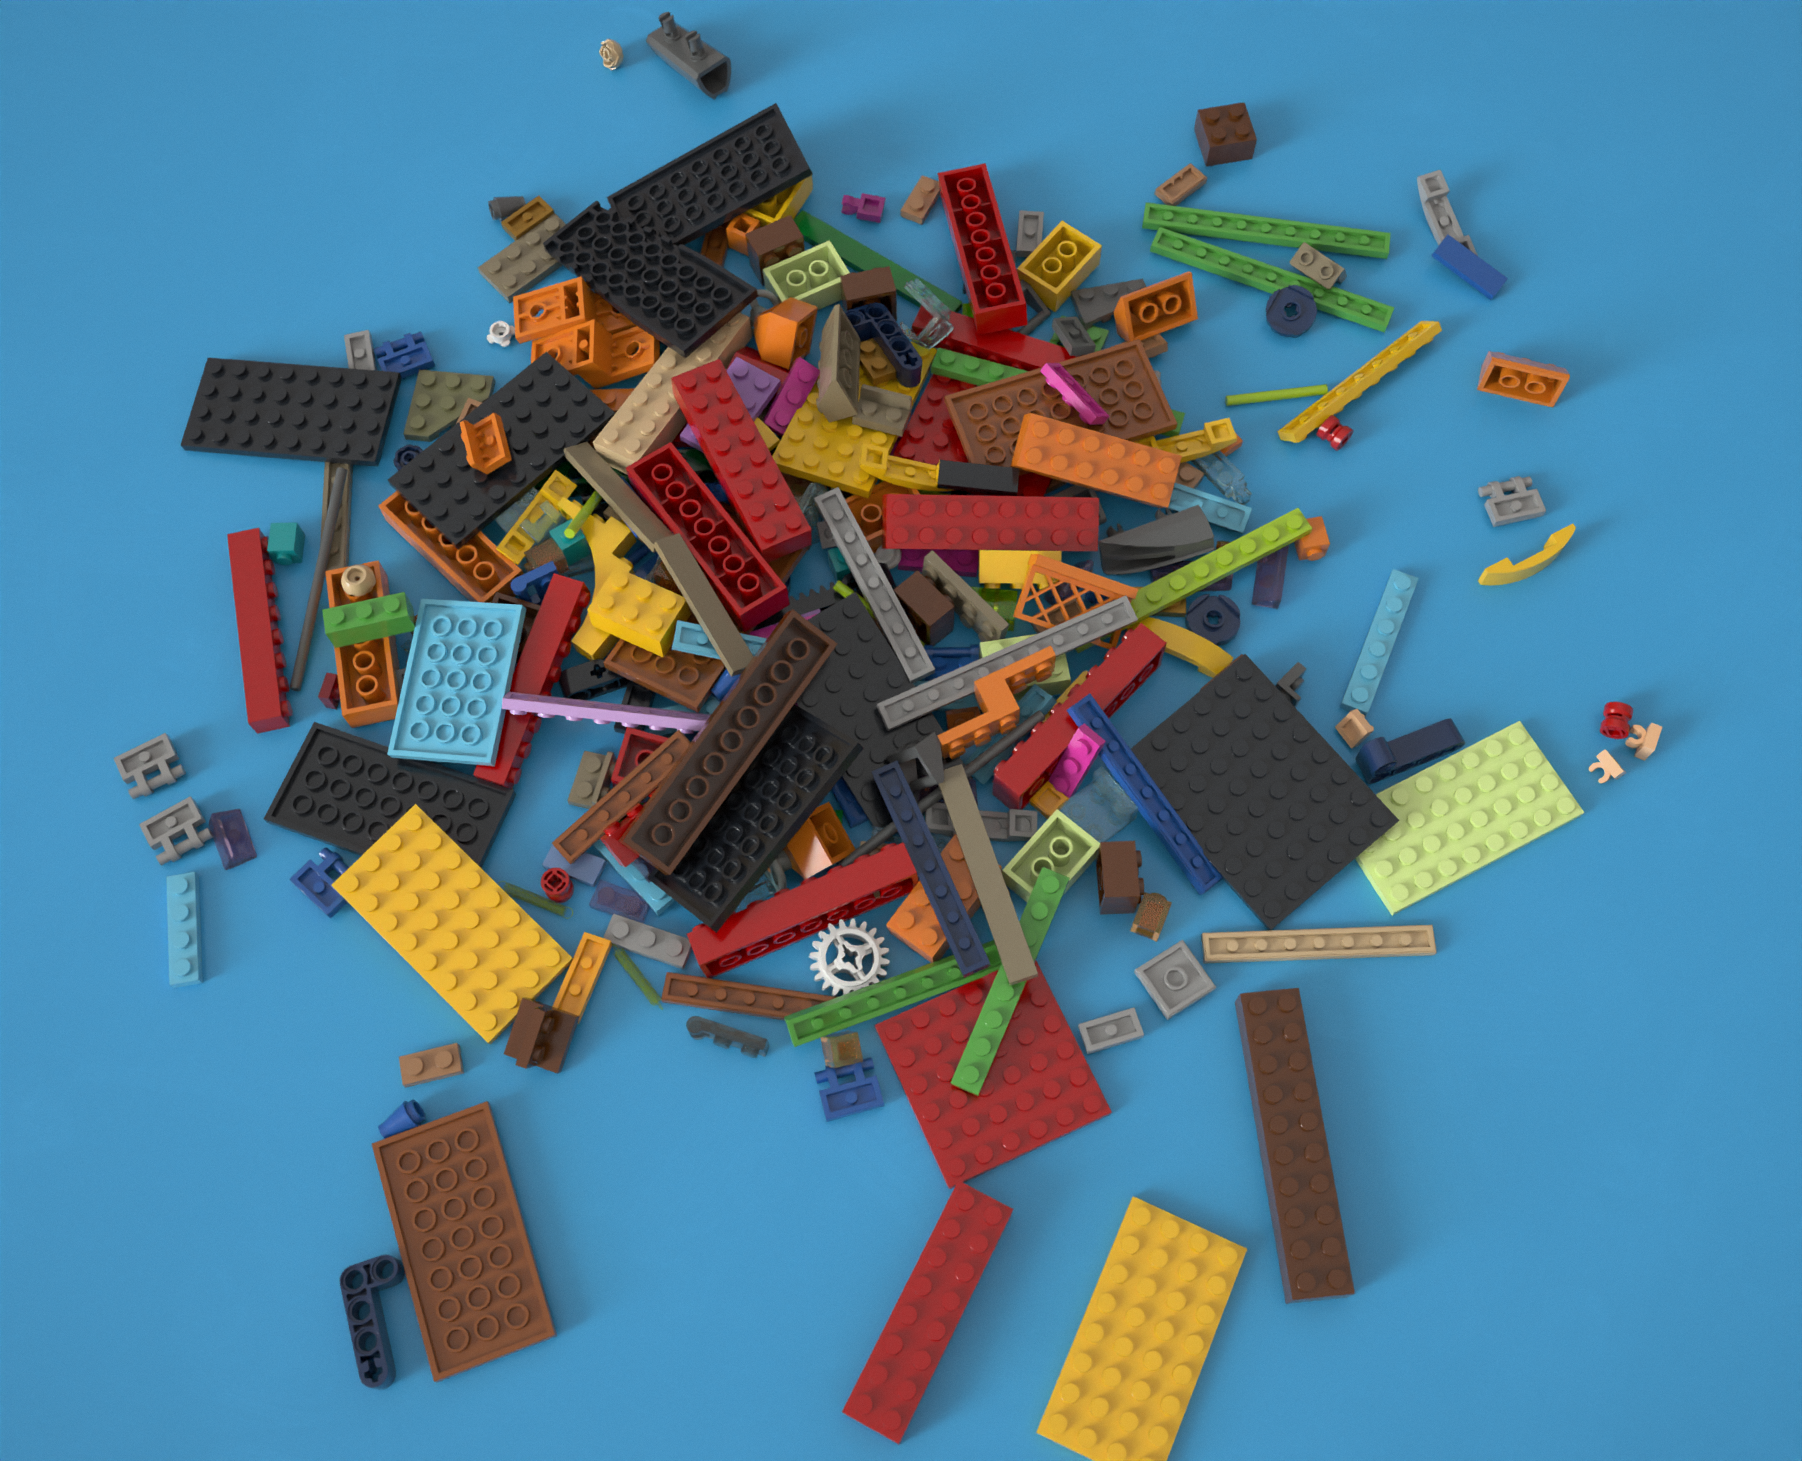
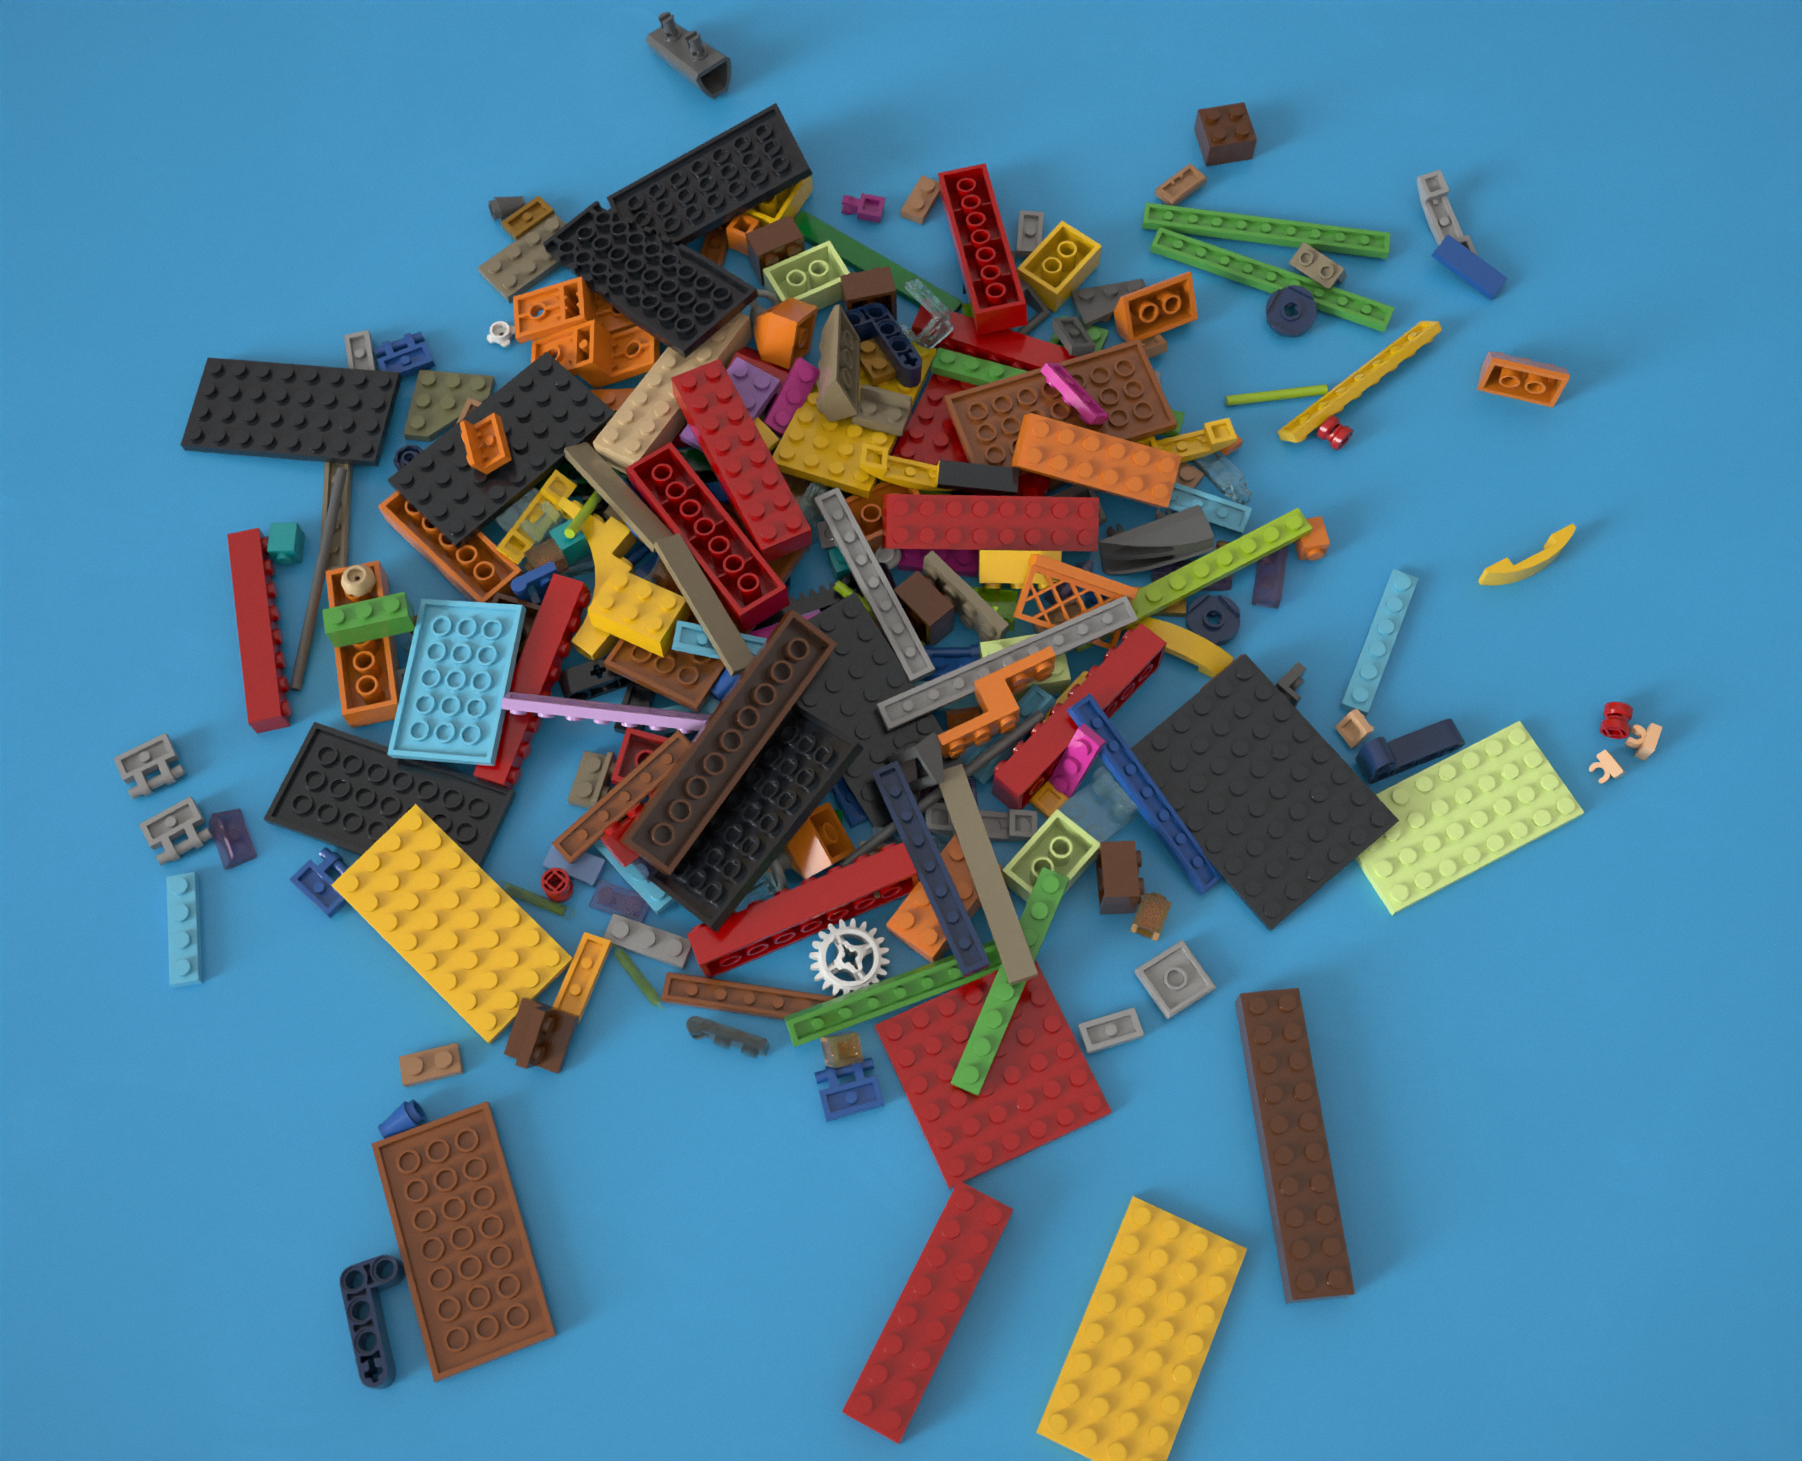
dark red plate [318,672,340,710] -> none
tan plate [599,39,623,70] -> none
tan tile [1201,925,1437,964] -> none
light grey plate [1478,476,1546,527] -> none

